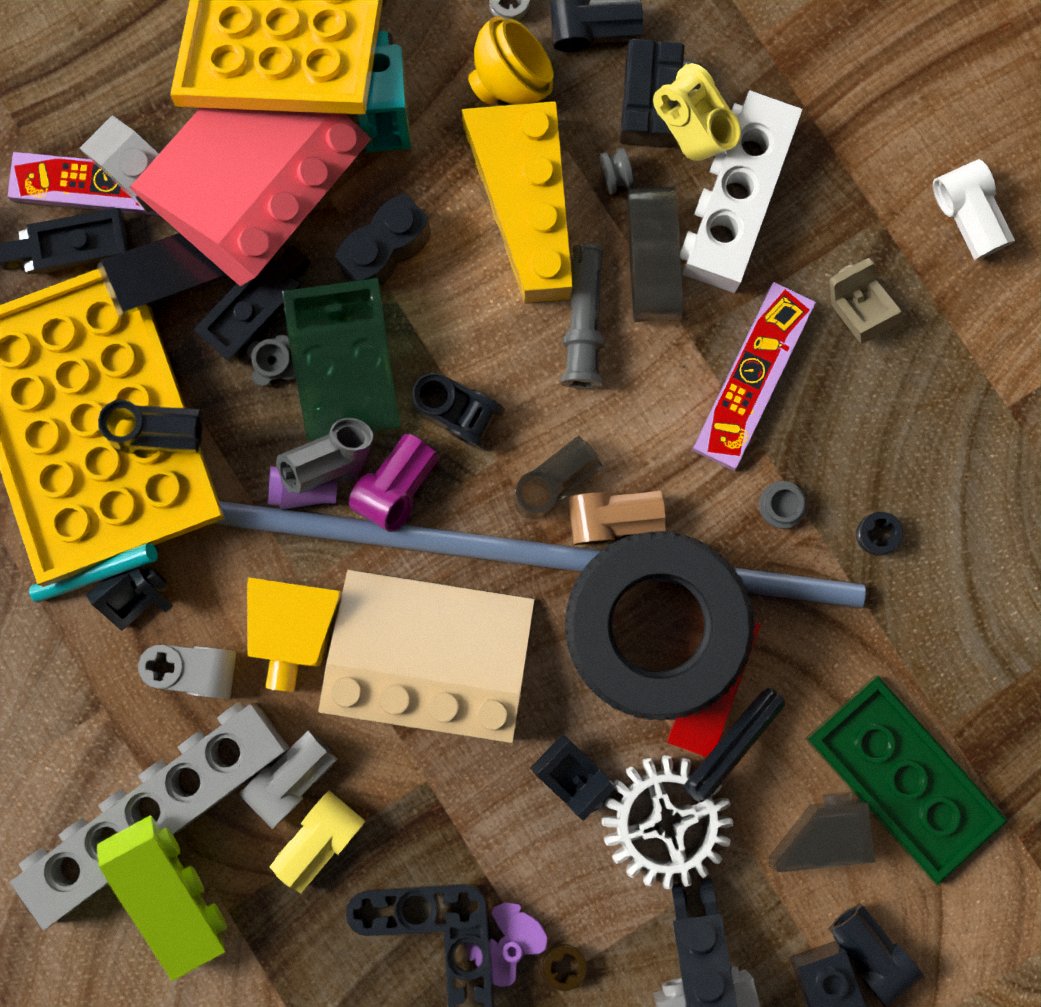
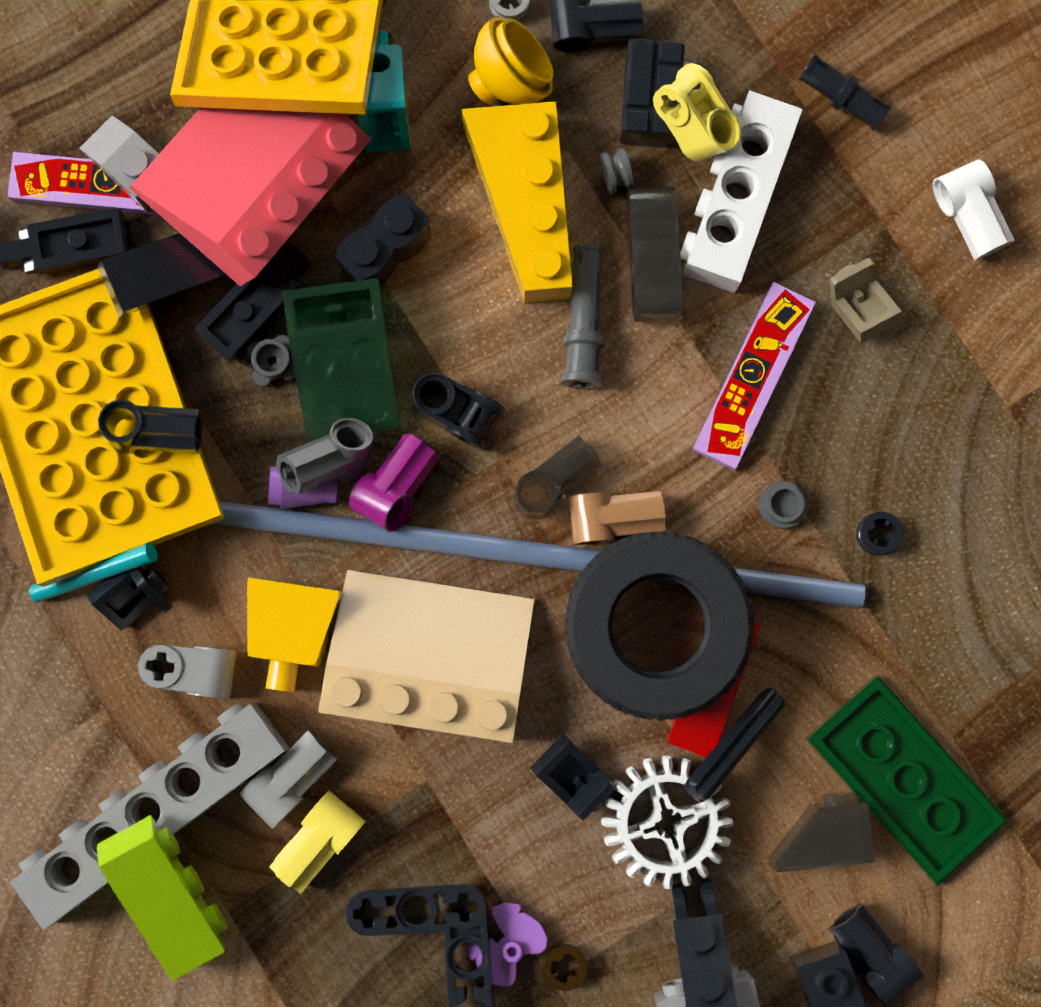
none -> black pin [798,54,892,131]

